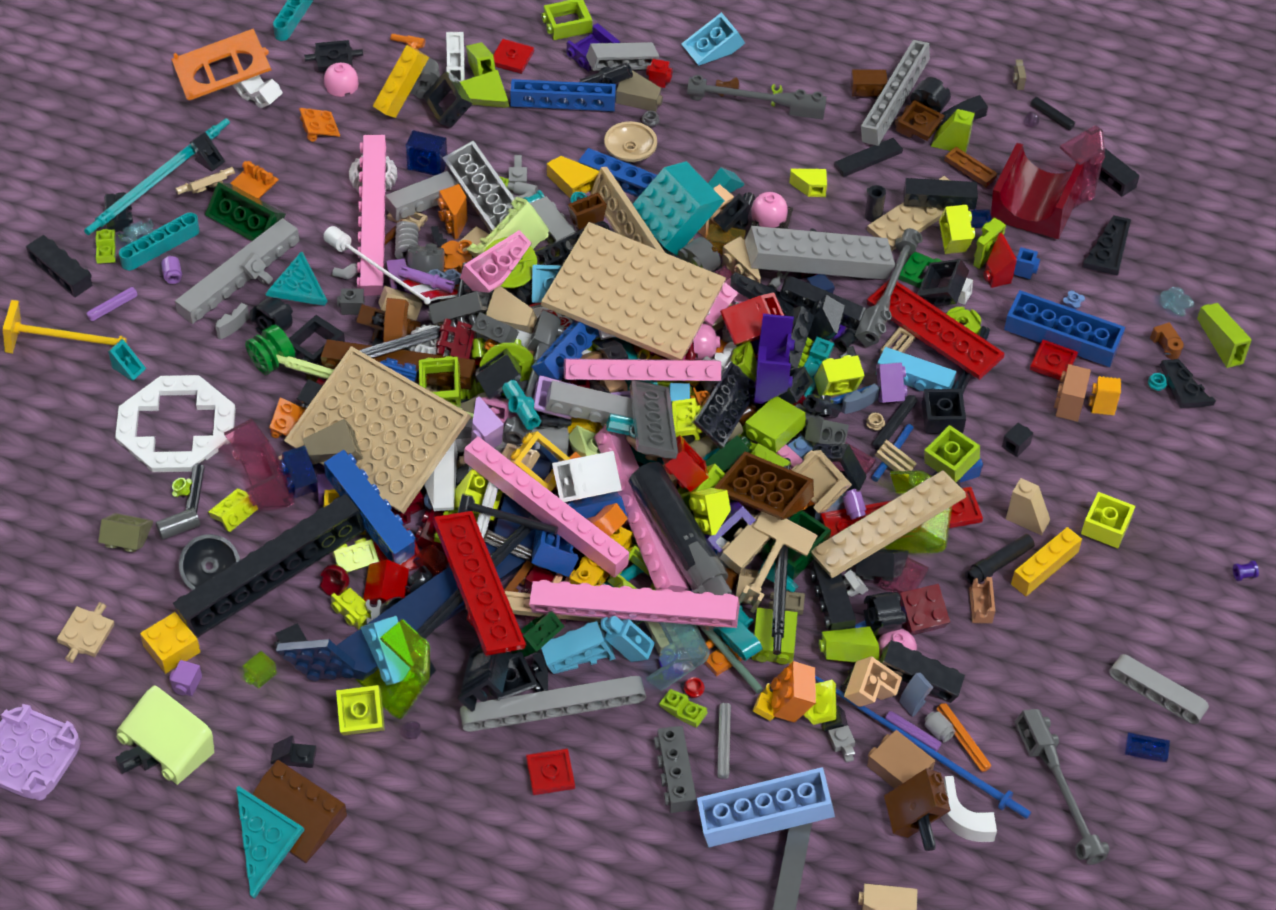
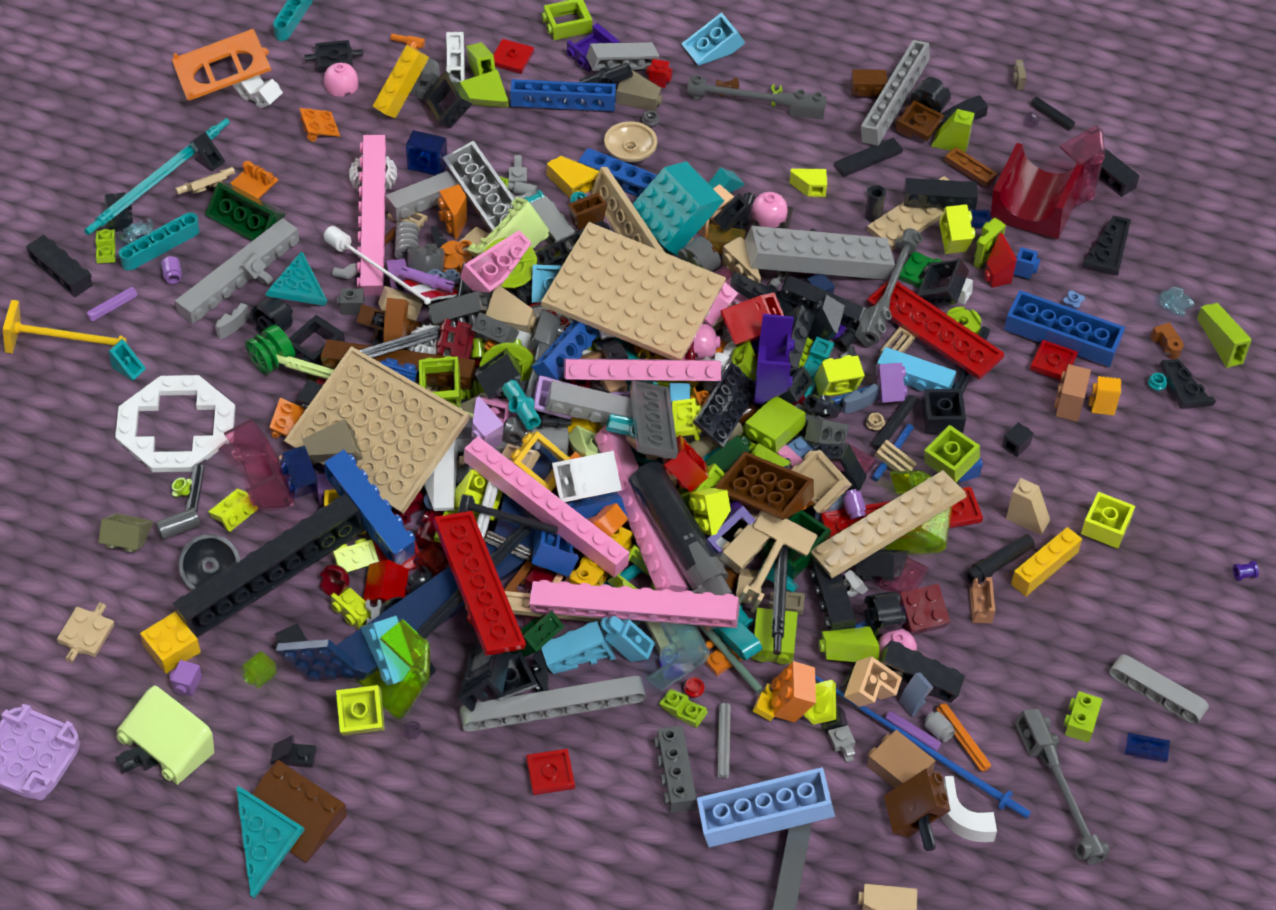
none -> lime brick [1063,691,1103,743]

